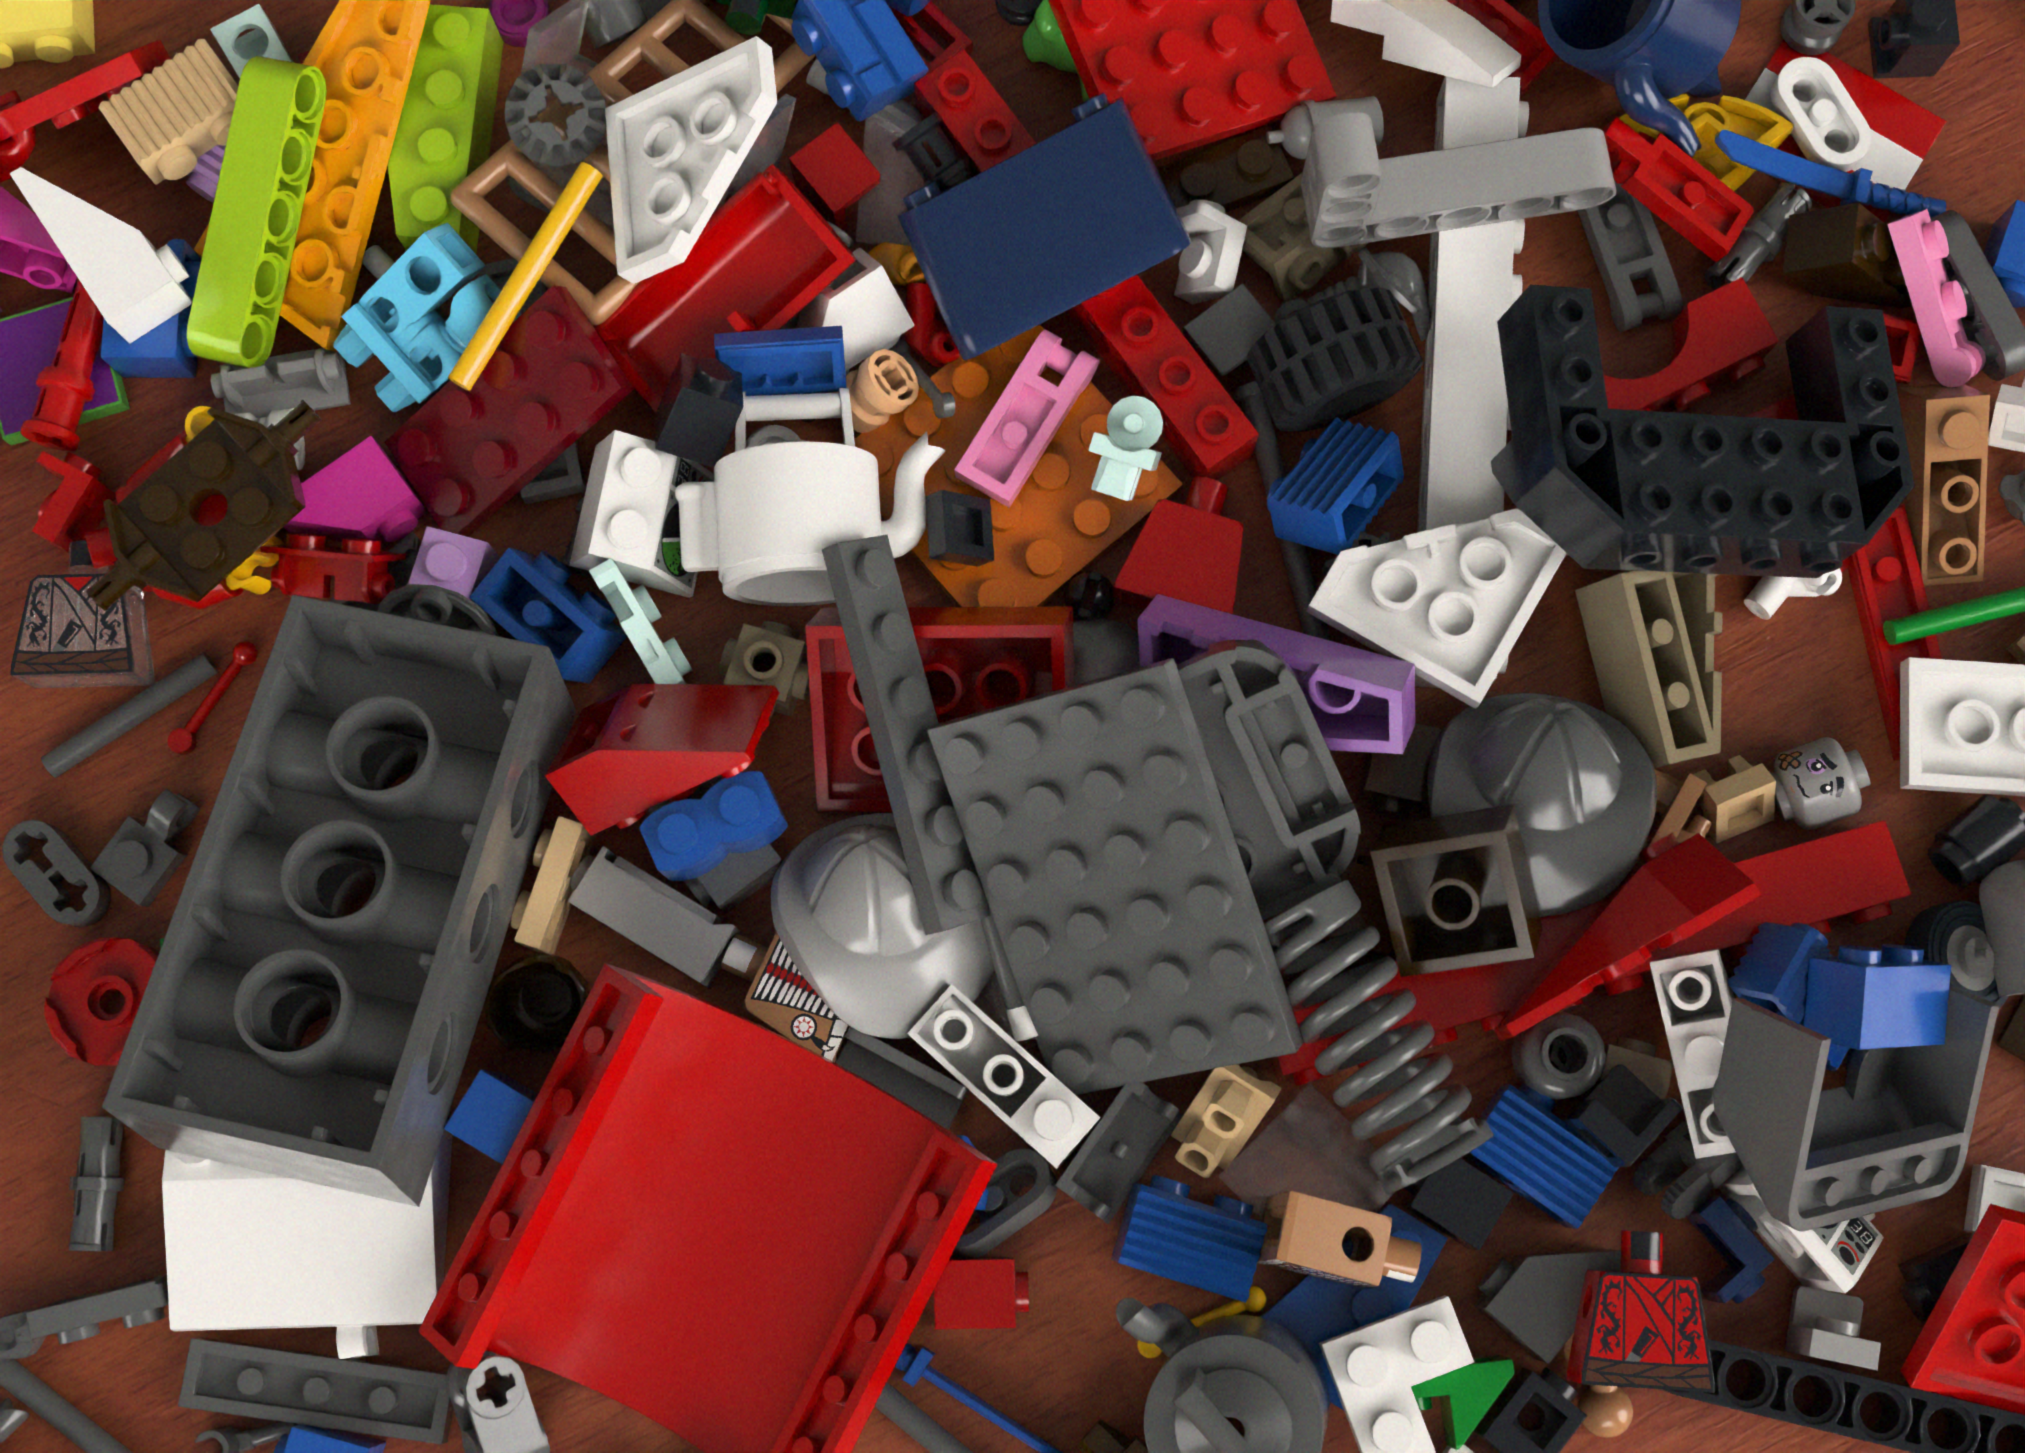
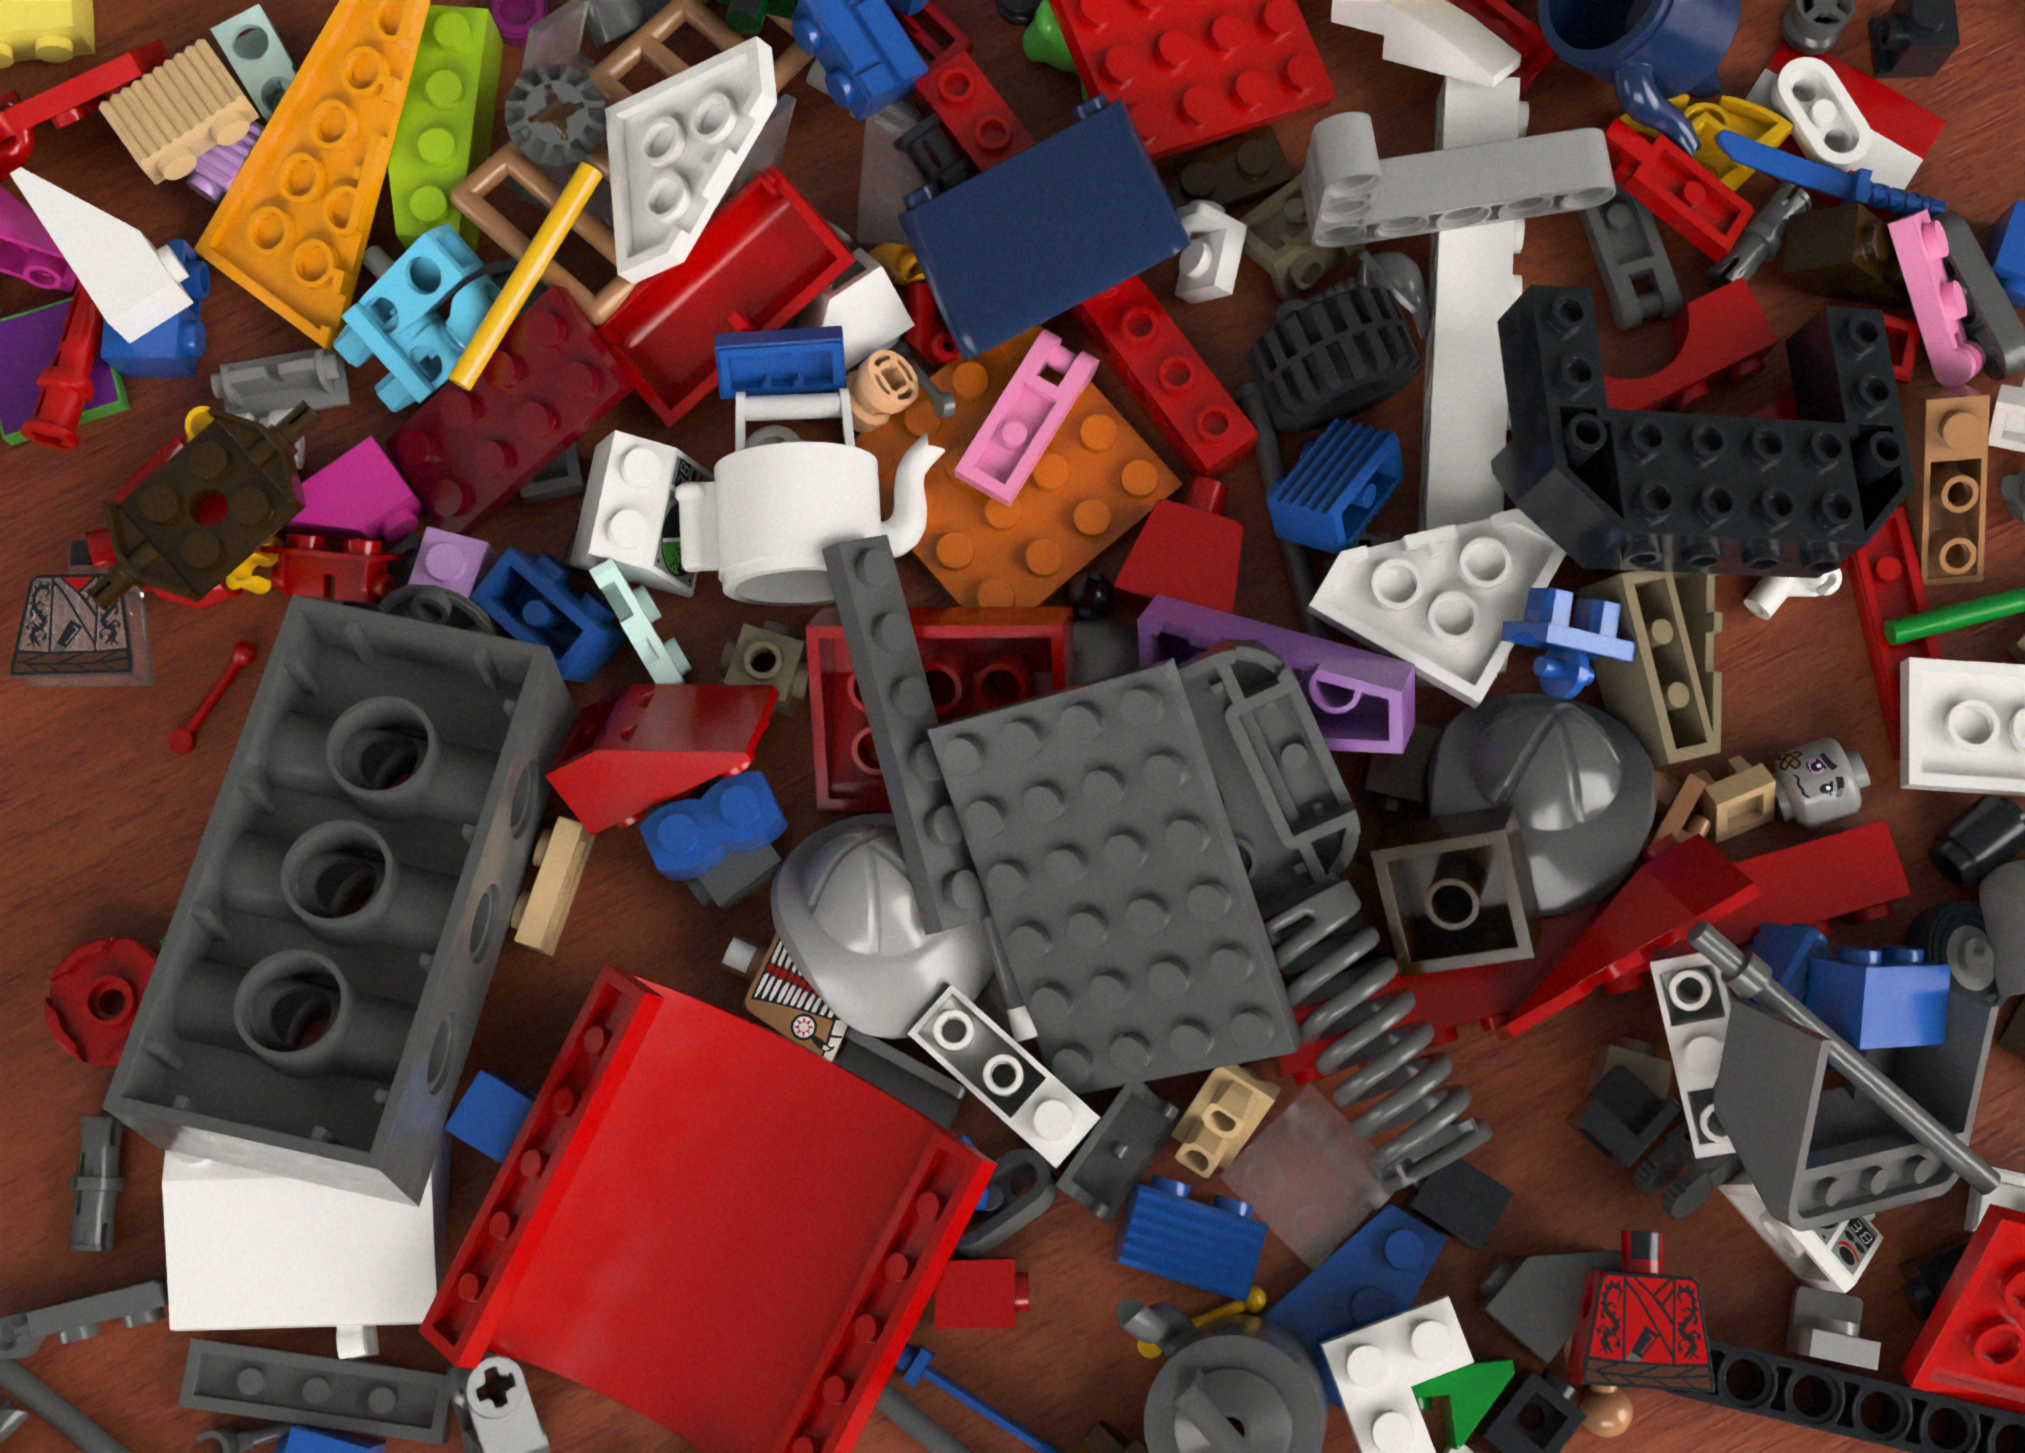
dark grey beam [2,820,111,928] -> none
red bracket [32,451,116,555] -> none
dark grey bar [41,652,219,778] -> none
dark grey plate [90,789,200,907] -> none
lime beam [187,56,327,368] -> none
dark brown hair [484,953,589,1053] -> none
light grey window [568,846,742,988] -> none
black brick [655,353,744,468] -> none
red panel [789,122,881,230] -> none
black plate [925,490,994,567] -> none
light aqua hips [1088,396,1163,501] -> none
dark grey panel [1182,283,1275,376] -> none
medium nougat torso [1257,1191,1421,1287] -> none
light grey piece [1266,96,1384,160] -> none
blue brick [1464,1083,1619,1229] -> none
dark grey head [1511,1012,1606,1100] -> none
dark blue bracket [1686,1196,1775,1304] -> none
none -> blue hips [1501,588,1636,700]
none -> dark grey bar [1686,920,2001,1195]

